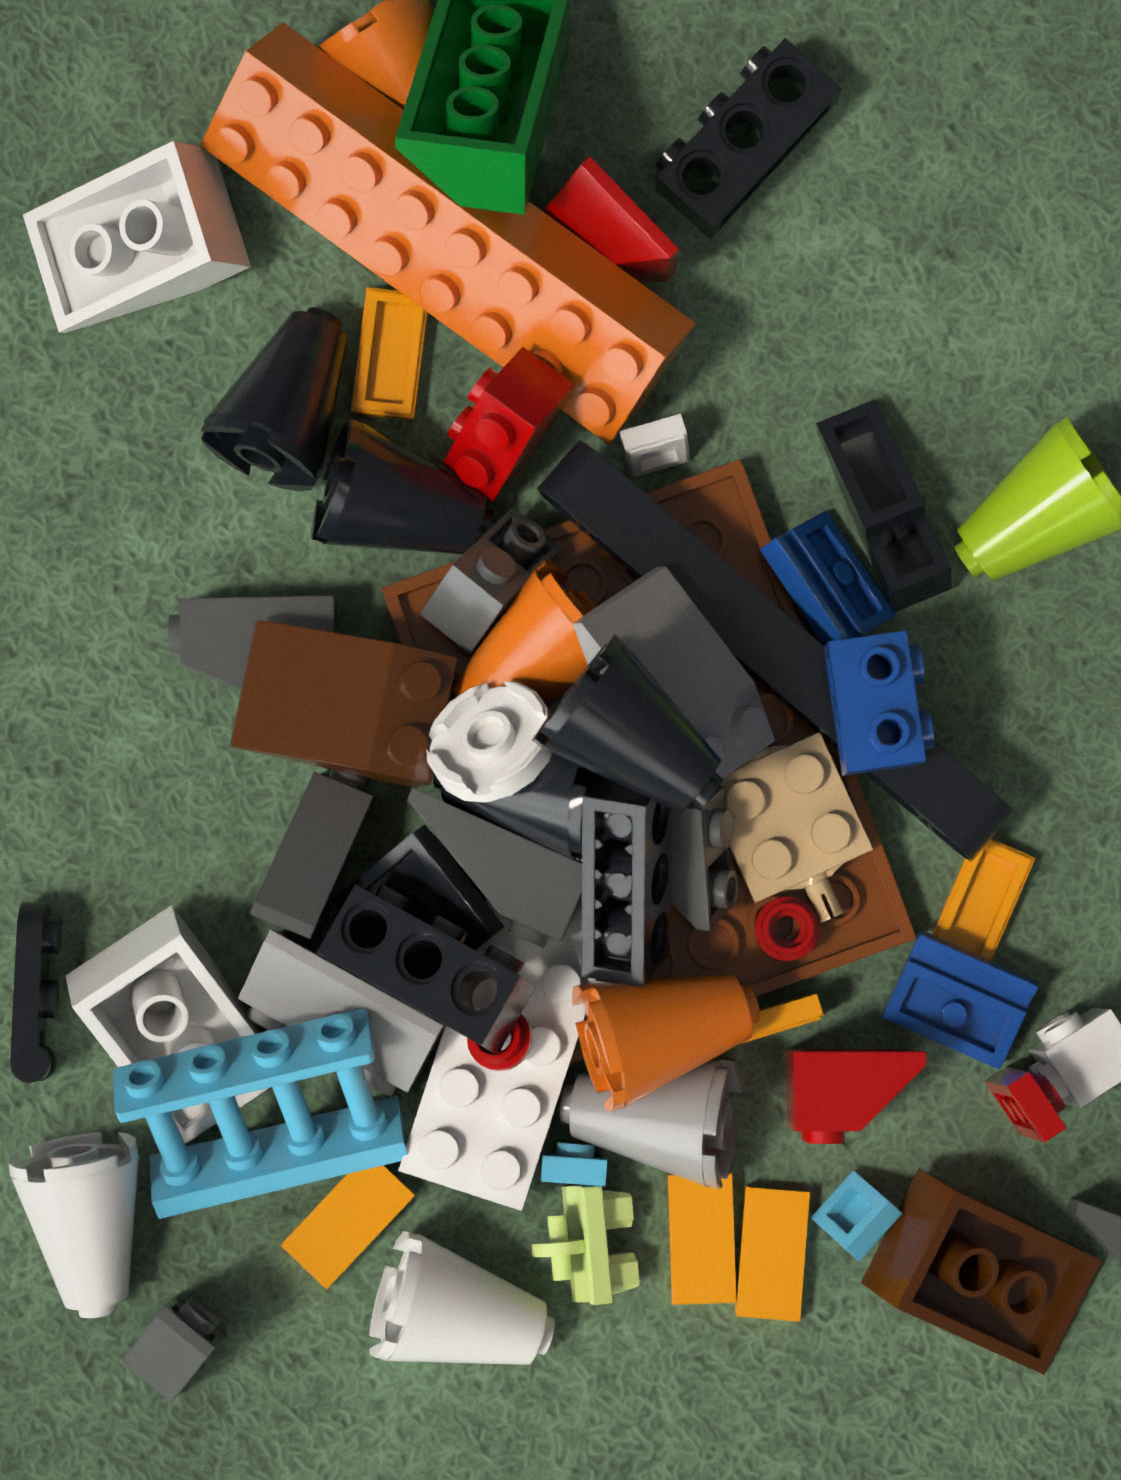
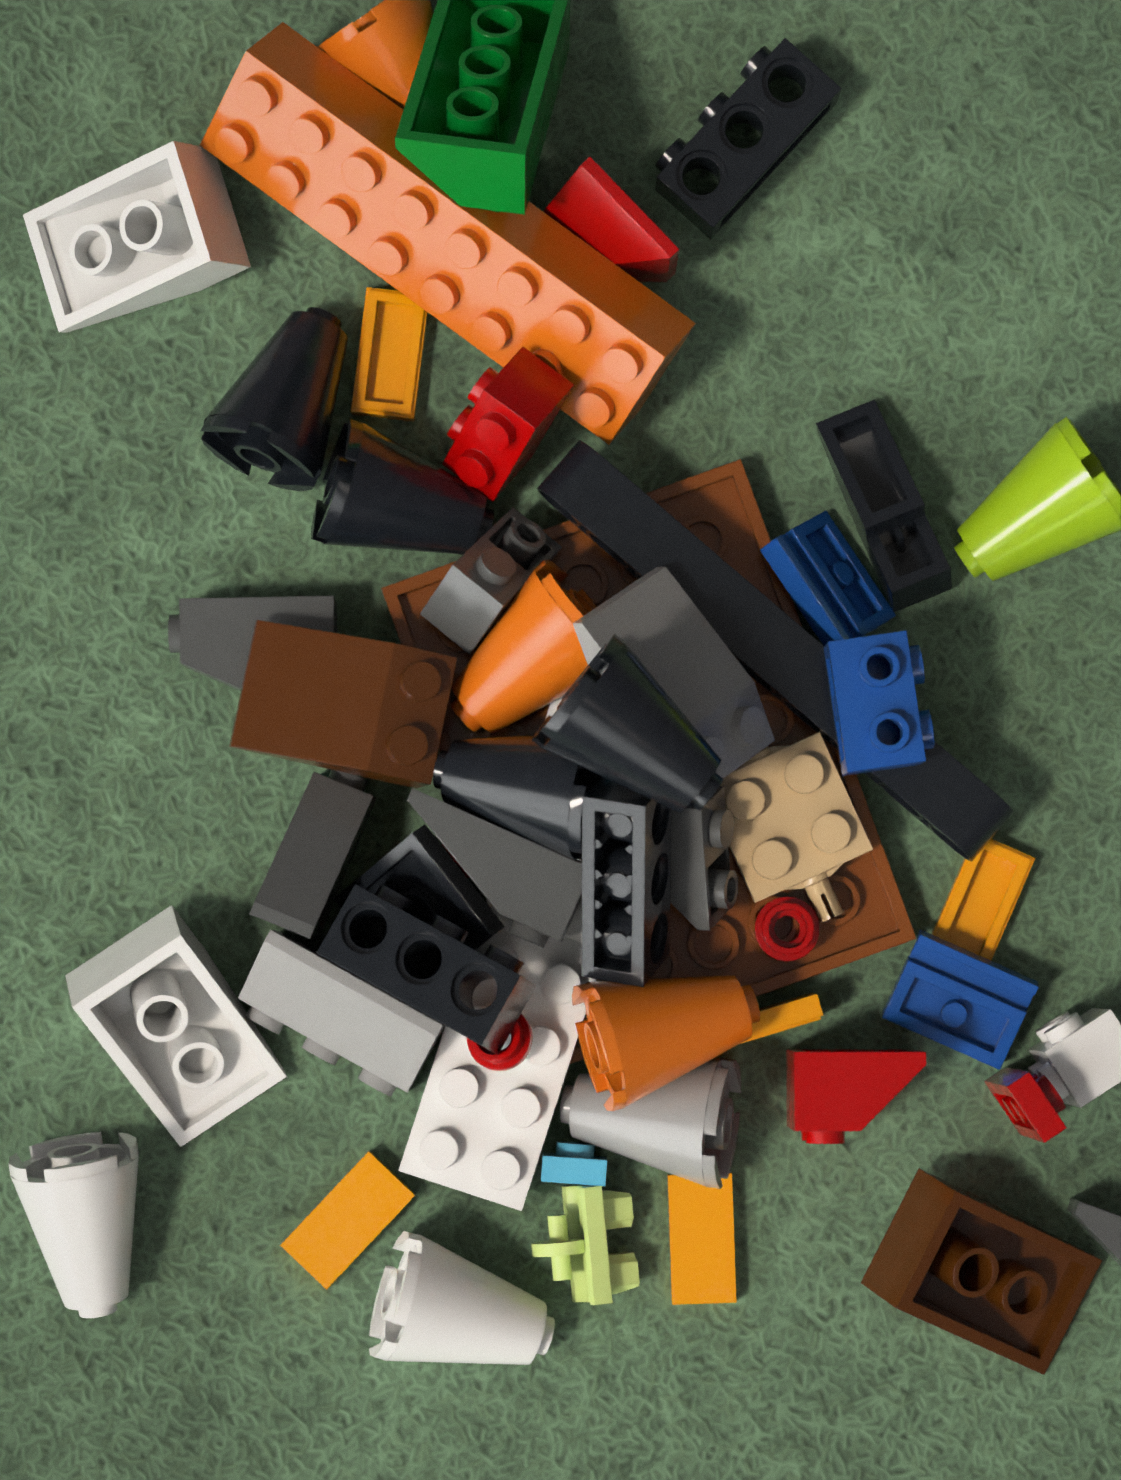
black plate [10,902,62,1083] -> none
medium azure fence [113,1008,408,1219] -> none
dark grey slope [122,1295,227,1402] -> none
white tile [426,681,552,802] -> none
white tile [619,414,690,478] -> none
light orange tile [735,1186,810,1322] -> none
medium azure plate [811,1170,902,1262] -> none

